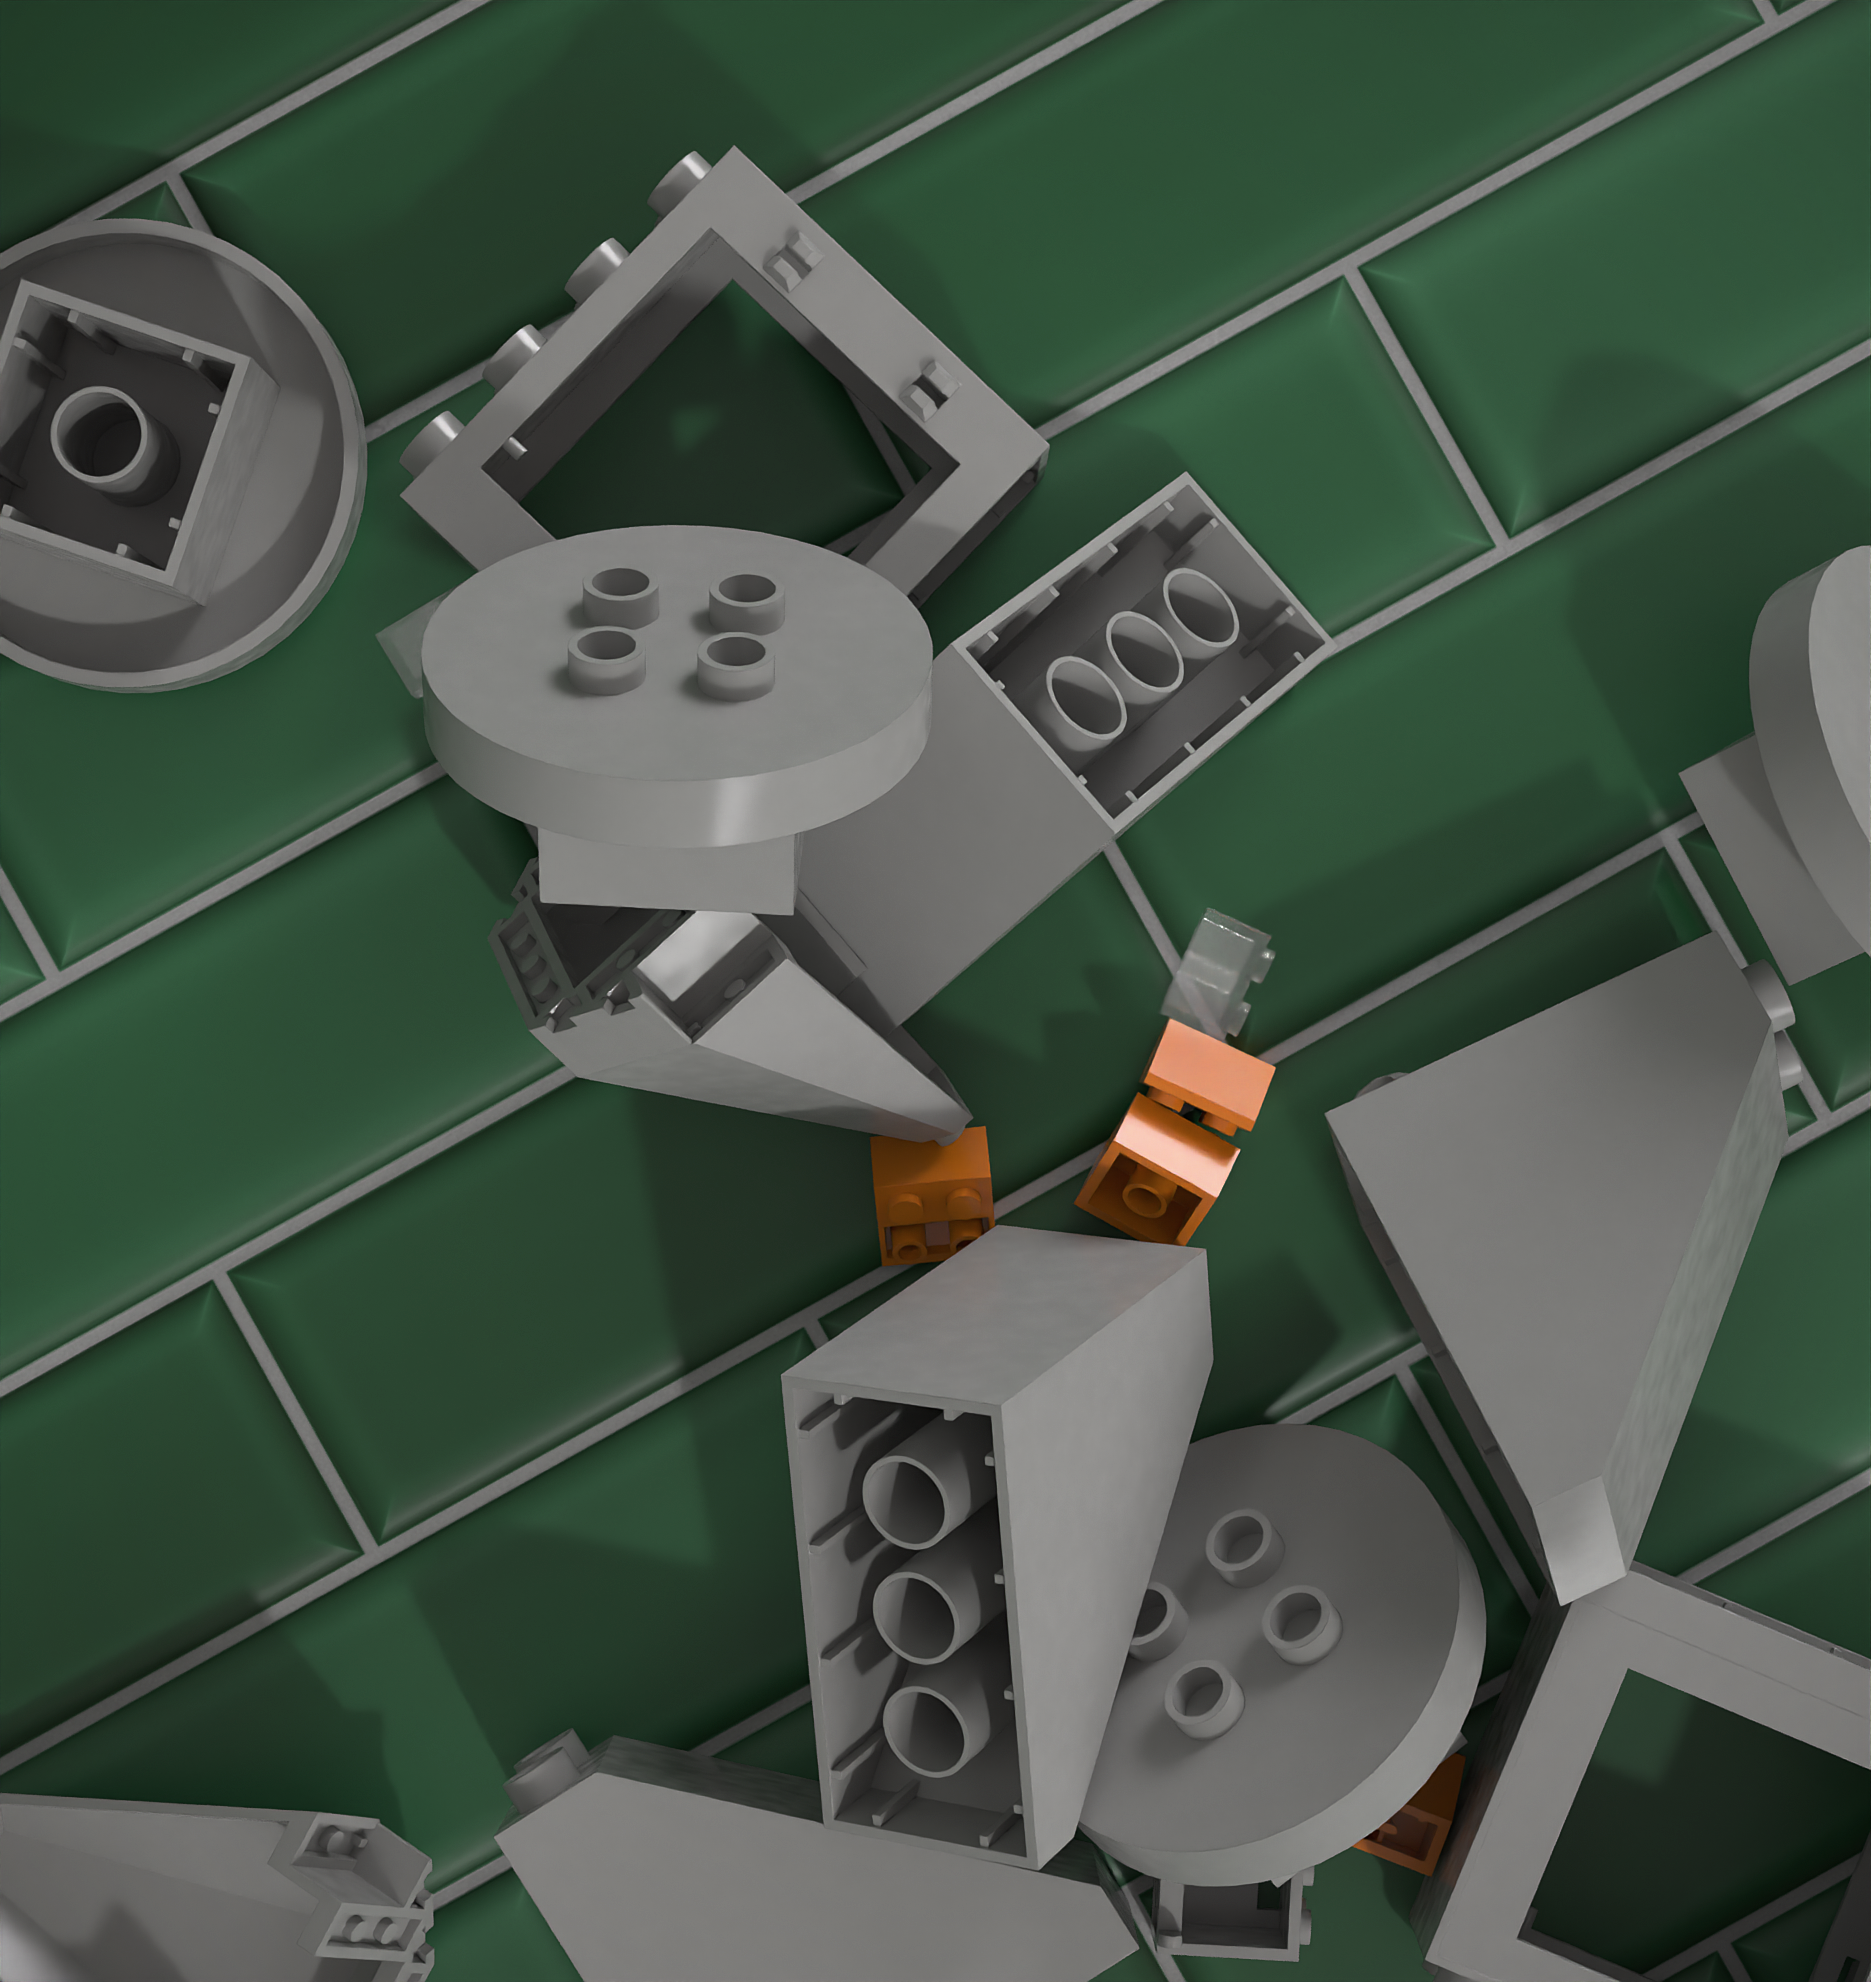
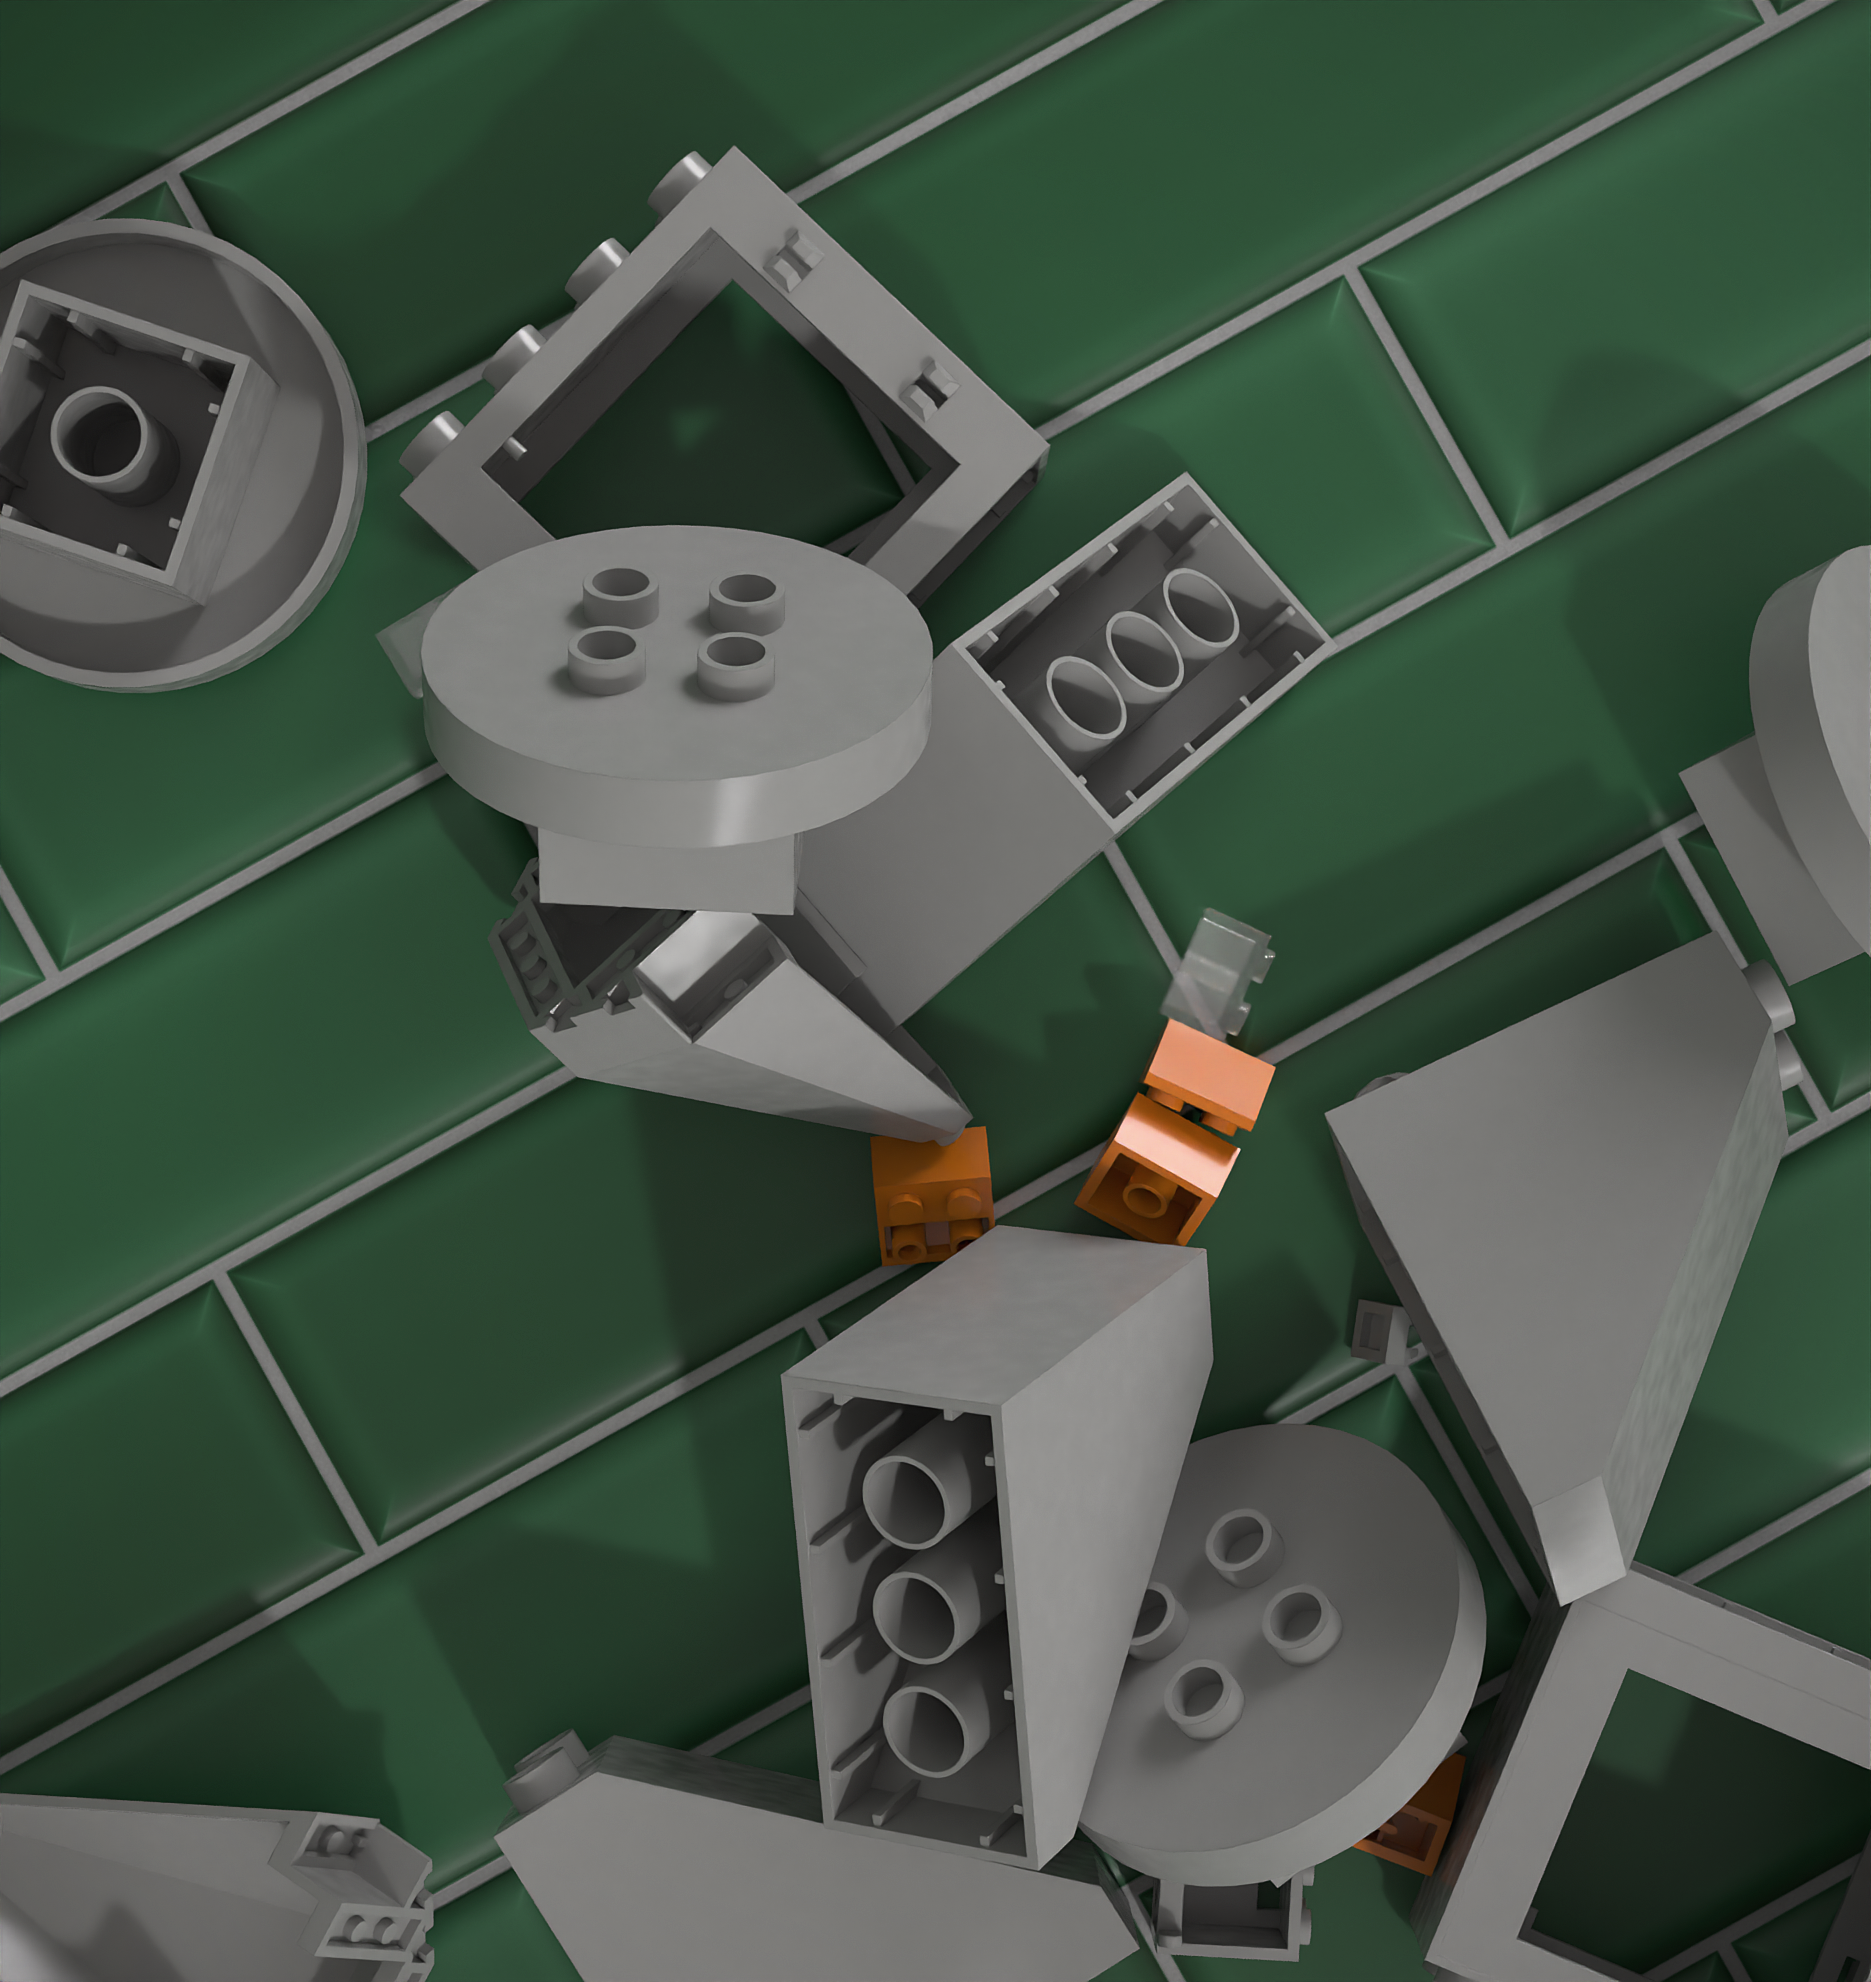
none -> light grey tile [1350,1299,1418,1366]

